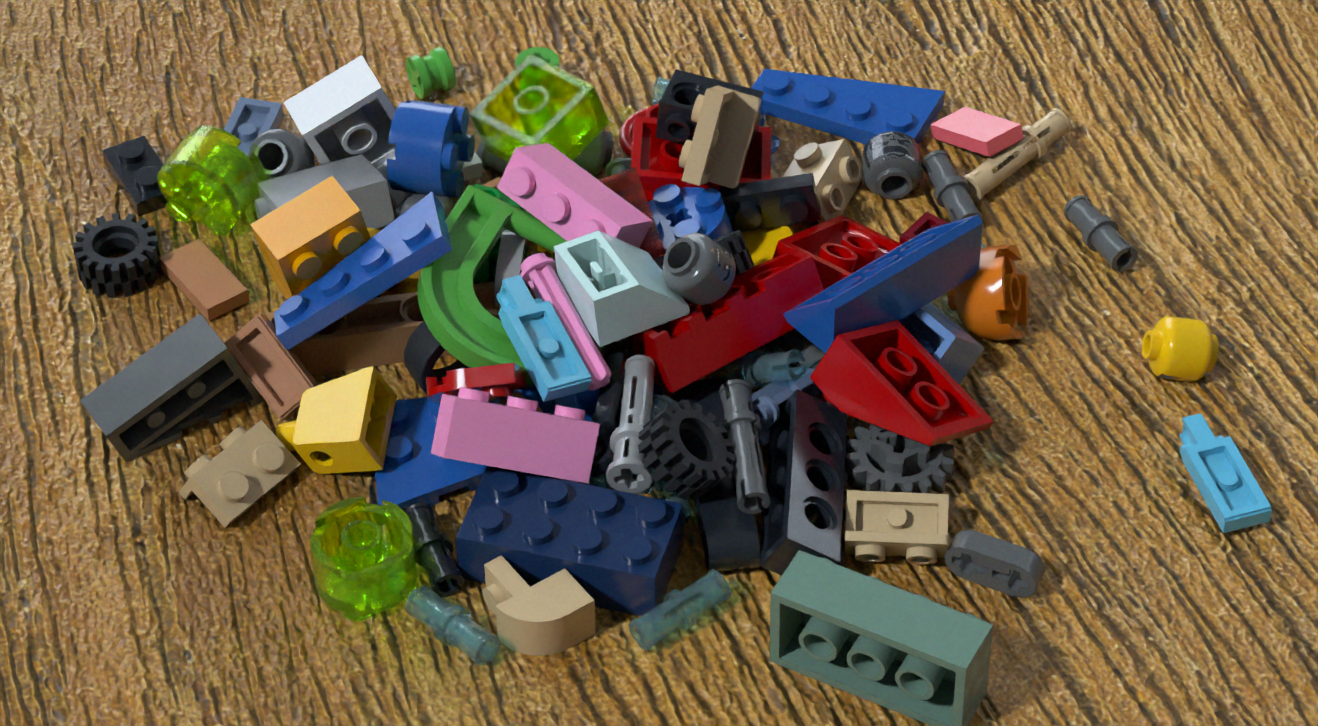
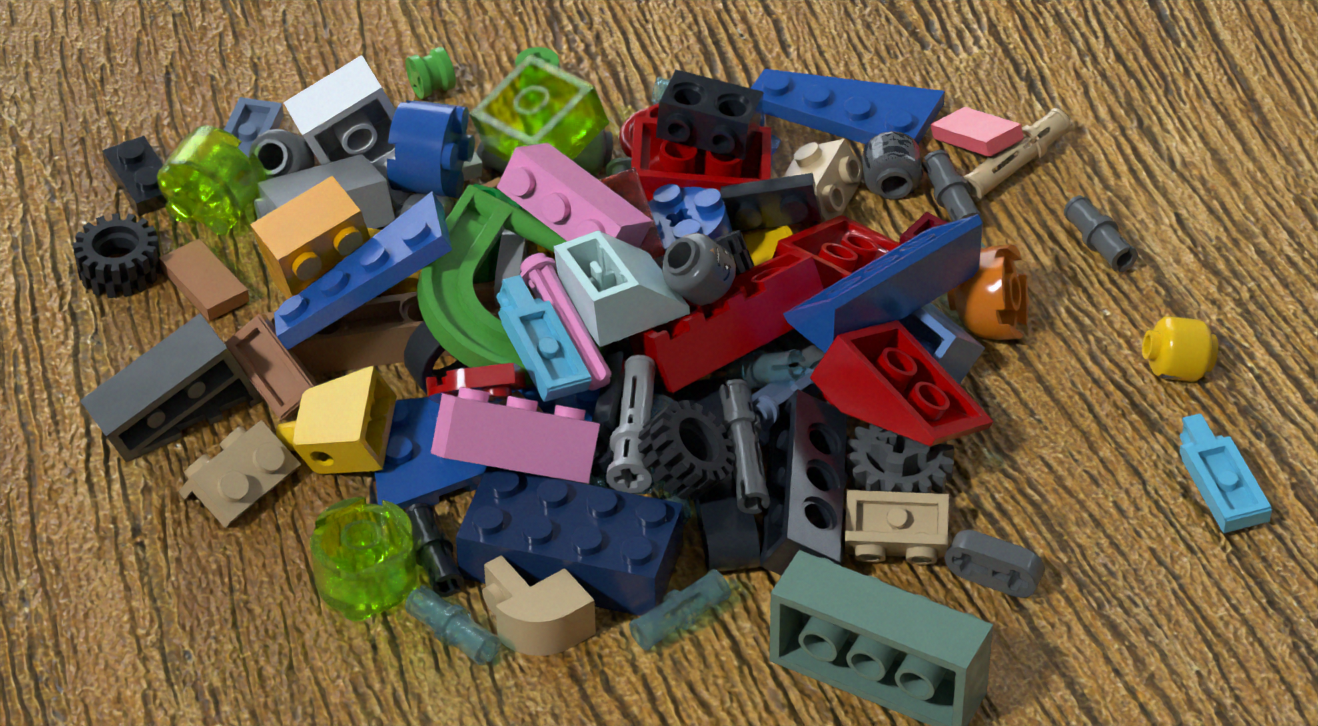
tan bracket [679,86,761,189] -> none

